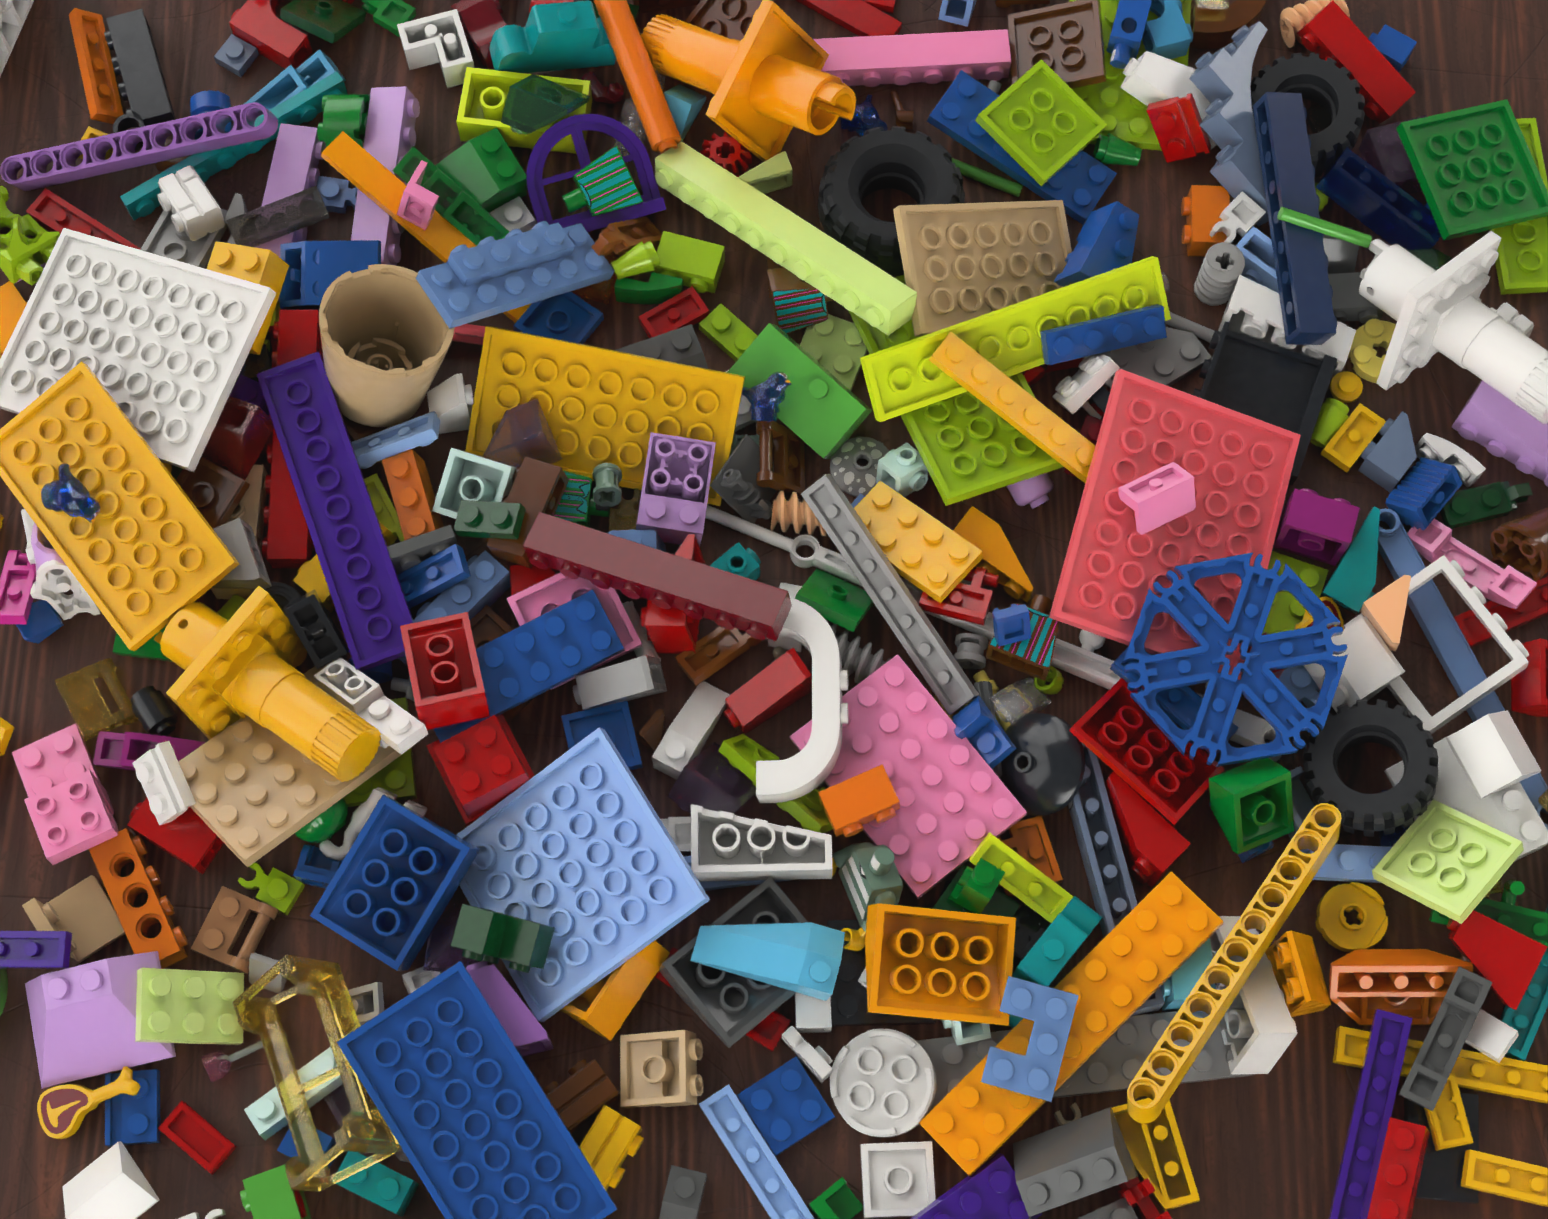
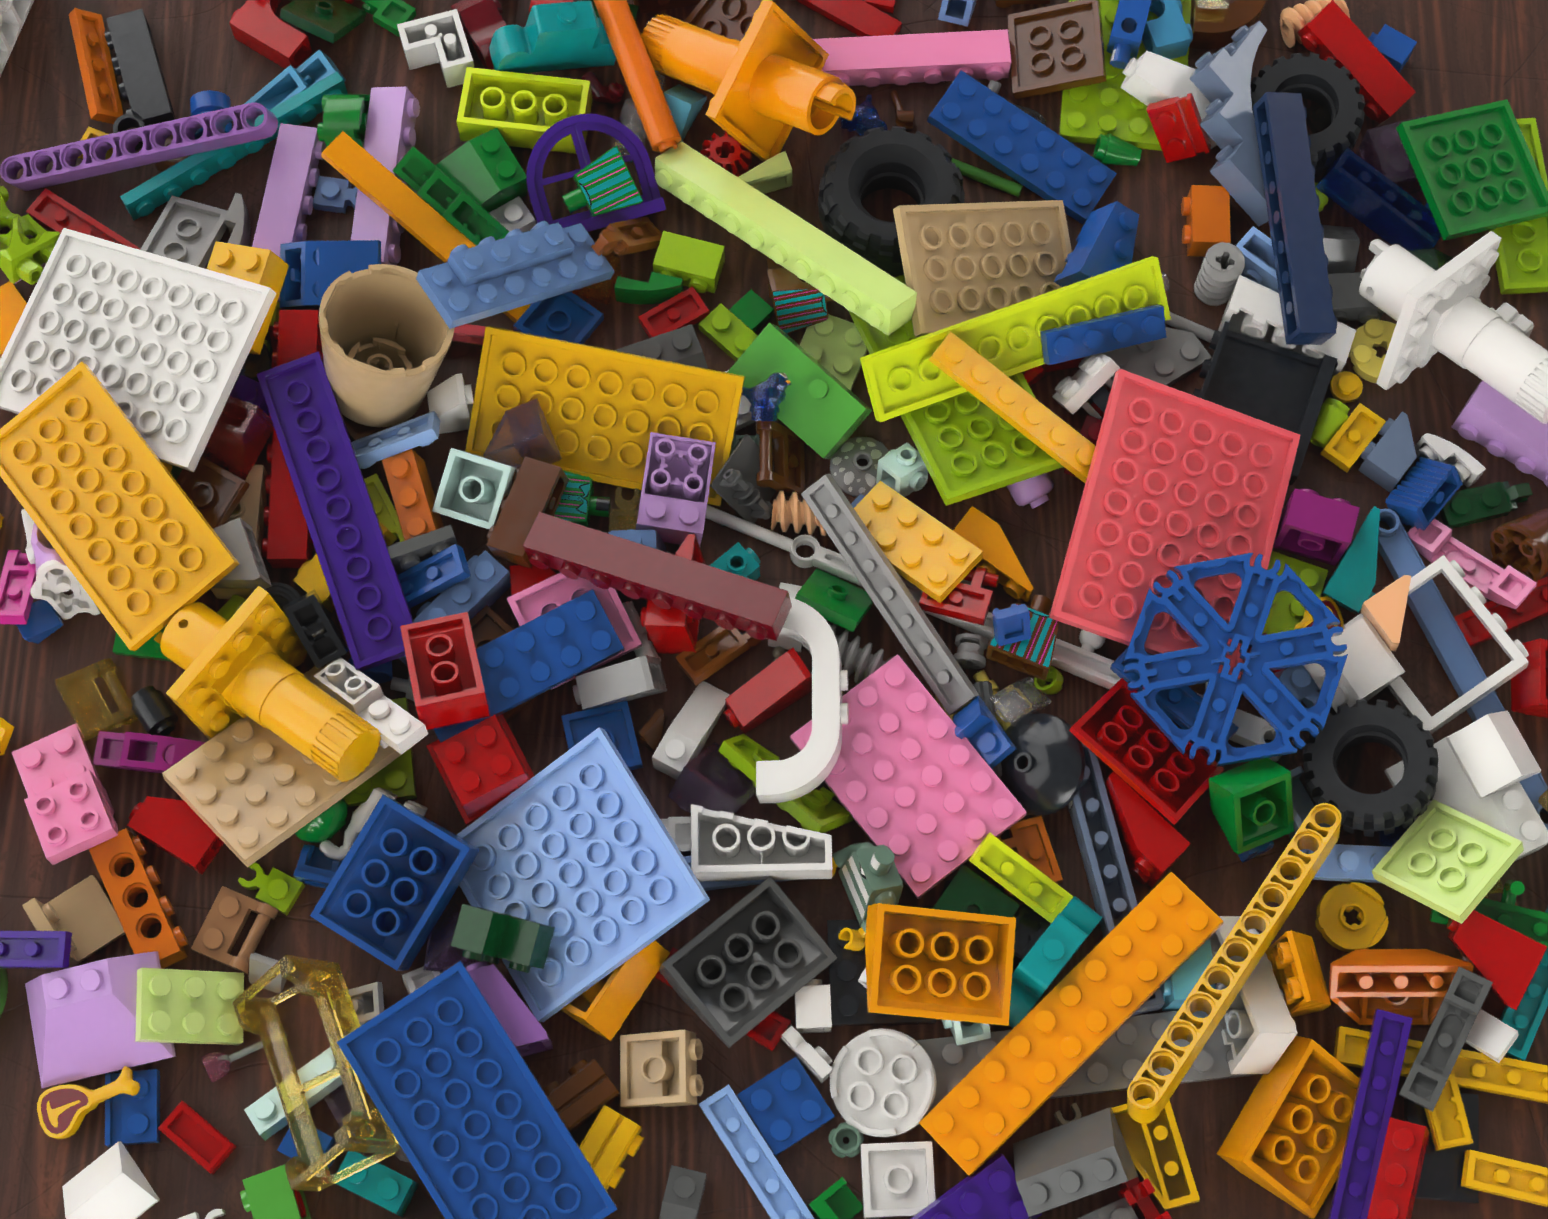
clear blue animal [41,463,101,523] -> none
white plate [133,741,196,826] -> none
white brick [157,165,225,241] -> none
sand blue plate [214,34,259,77] -> none
clear smoke plate [226,186,330,247] -> none
bright pink panel [397,160,439,230] -> none
dark green plate [453,500,526,540] -> none
clear green slope [501,74,590,135] -> none
sand green bush [592,463,622,507] -> none
lime cone [610,241,661,280] -> none
medium azure wedge [690,922,845,1001] -> none
orange brick [818,764,900,837] -> none
green brick [948,858,1005,914] -> none
lime plate [975,59,1108,187] -> none
medium blue plate [981,976,1079,1102] -> none
bright pink panel [1118,462,1196,535] -> none
white plate [1209,191,1266,243] -> none
bright green bar [1277,207,1372,248] -> none
none -> green tile [729,289,774,332]
none -> sand green plate [828,1122,864,1158]
none -> light orange slope [1217,1036,1360,1219]

